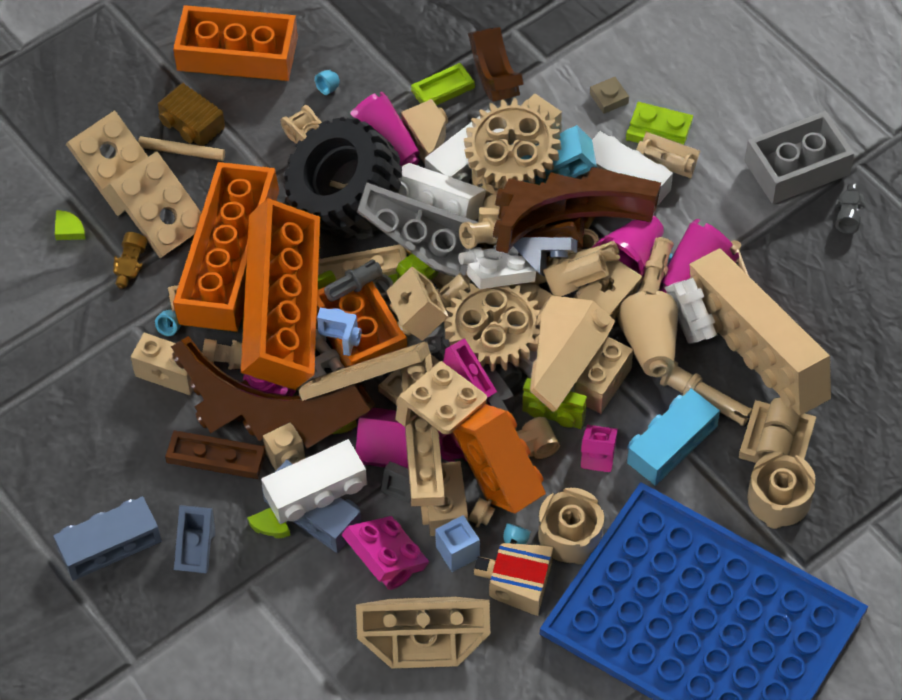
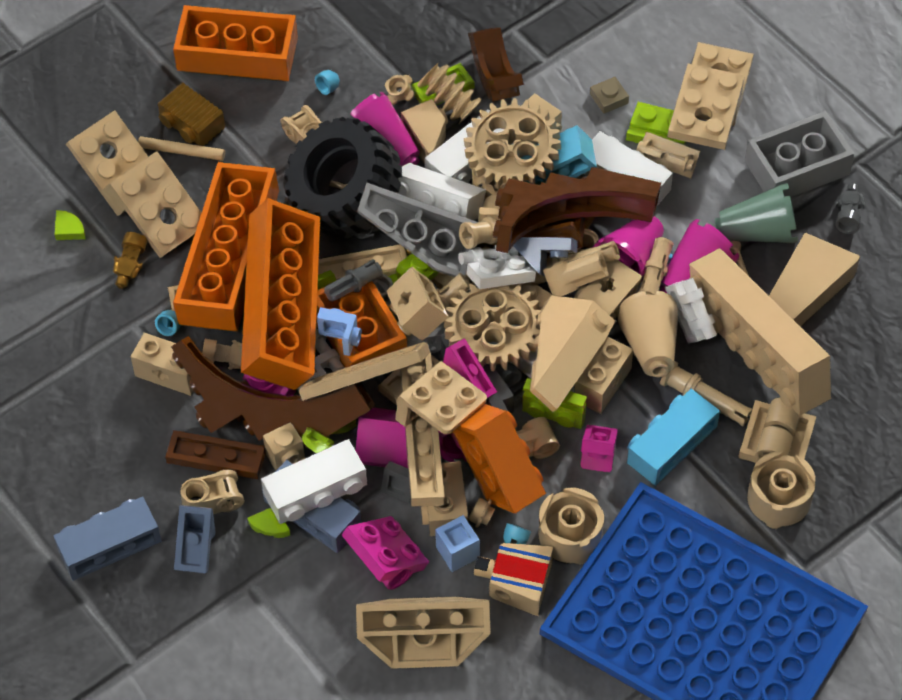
none -> tan piece [181,470,245,514]
none -> lime tile [302,427,335,454]
none -> tan plate [385,75,414,105]
none -> tan piece [417,62,482,124]
none -> tan bracket [667,42,754,150]
none -> sand green cone [715,183,799,243]
none -> tan slope [769,233,860,326]

